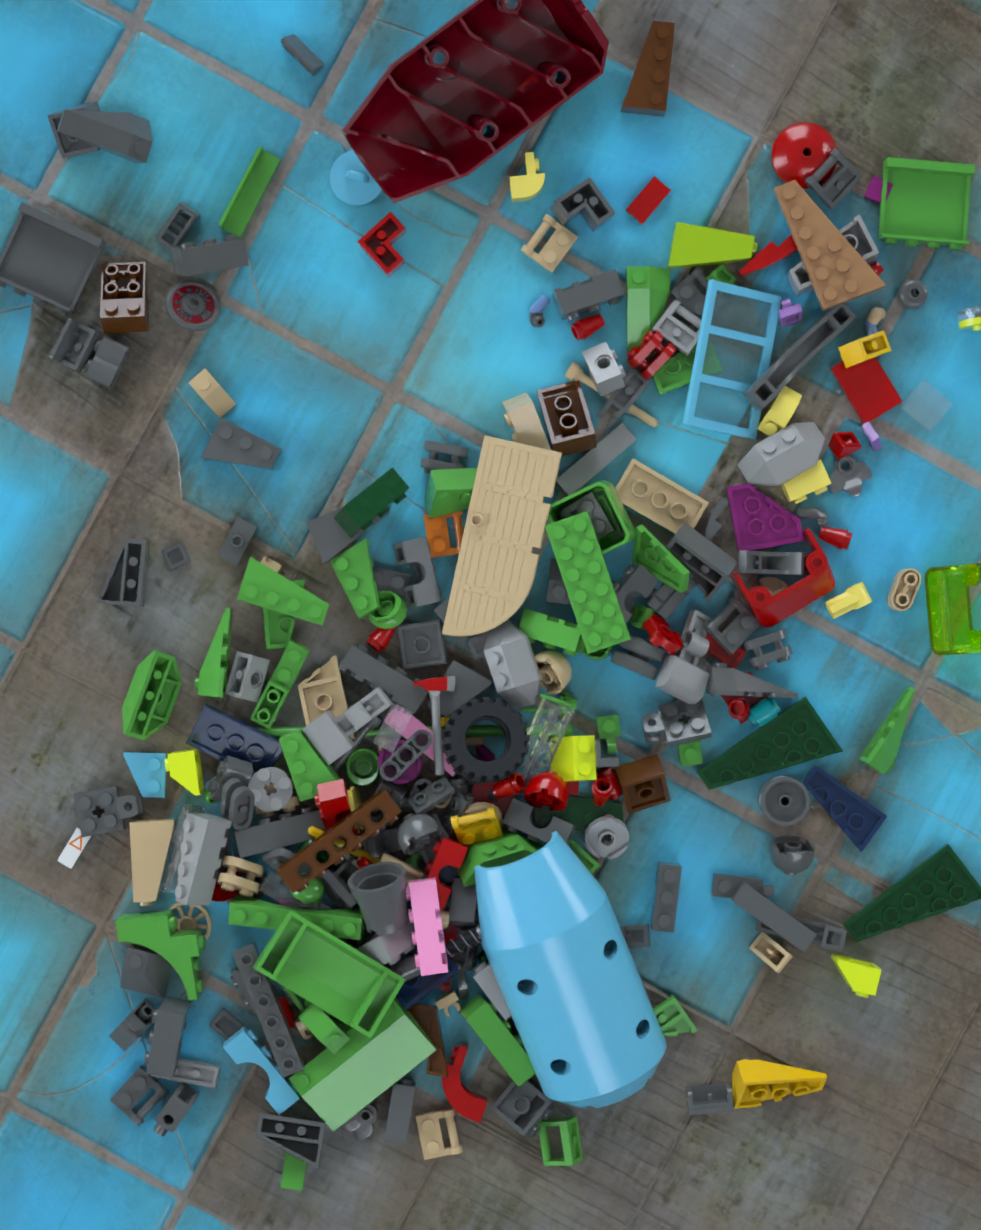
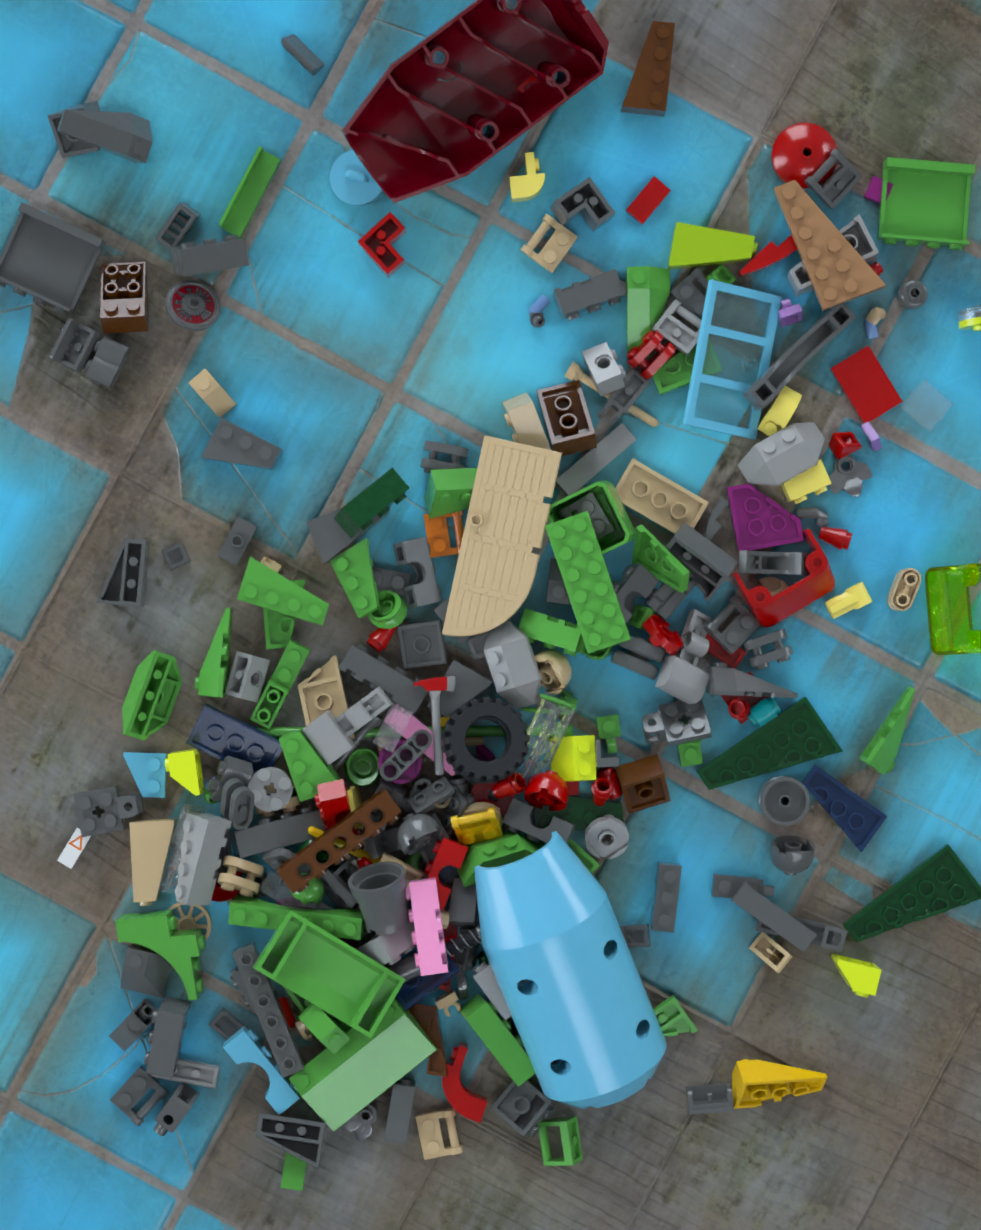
red cone [570,314,605,341] -> none
yellow slope [838,330,892,368] -> none

